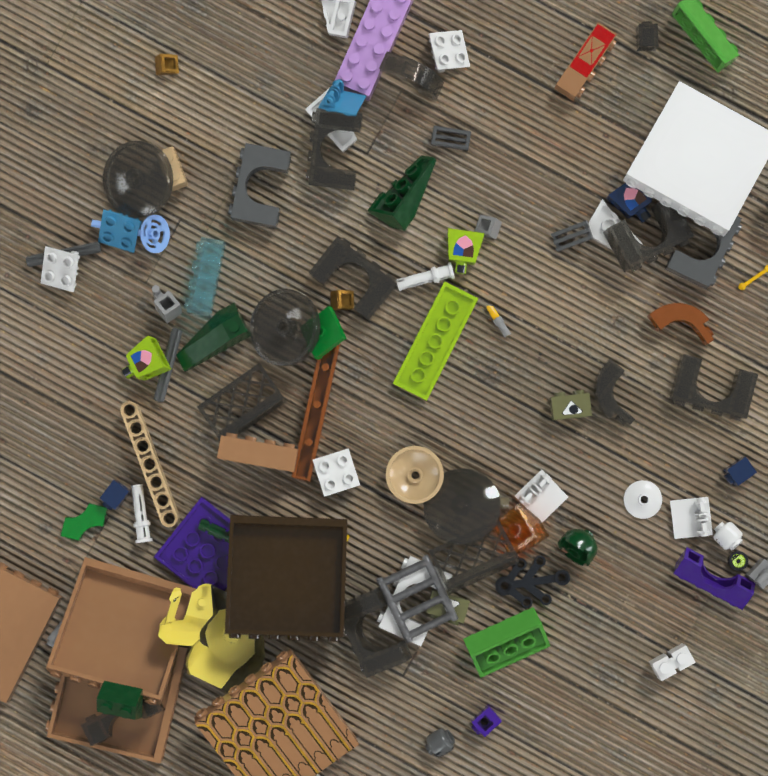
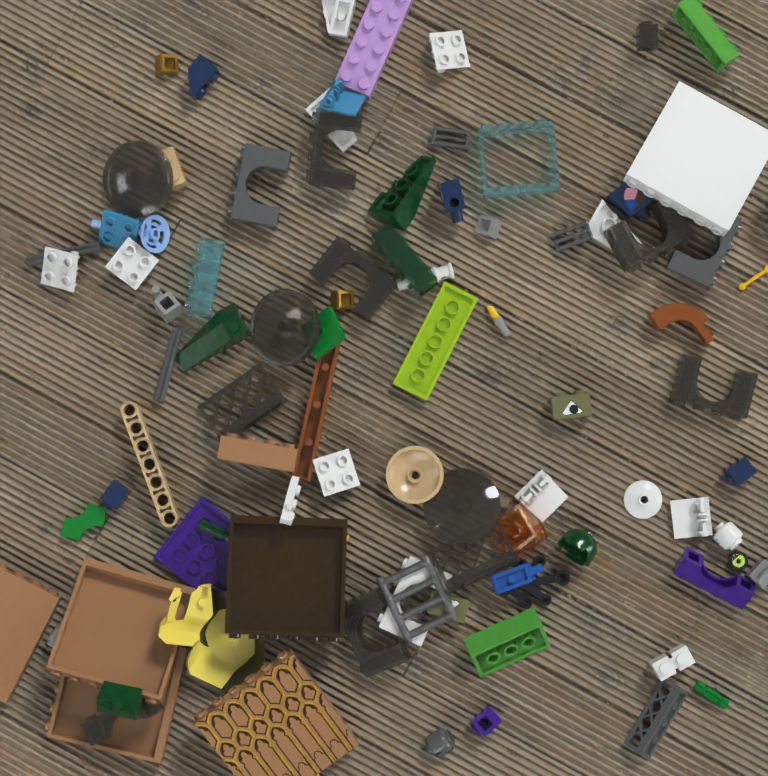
lime torso [122,336,171,380] -> none
white pin [131,484,153,543] -> none
clear smoke arch [379,51,444,100] -> none
lime torso [447,228,484,274] -> none
medium nougat brick [554,22,617,101] -> none
clear smoke arch [594,359,635,426] -> none
none -> white hinge [105,237,159,290]
none -> dark blue slope [188,54,219,101]
none -> white hinge [279,476,301,526]
none -> clear green brick [371,222,438,298]
none -> dark blue torso [437,178,466,223]
none -> clear light blue window [477,119,560,199]
none -> blue hinge [489,563,544,595]
none -> dark grey fence [624,679,689,759]
none -> green axle [693,681,729,709]

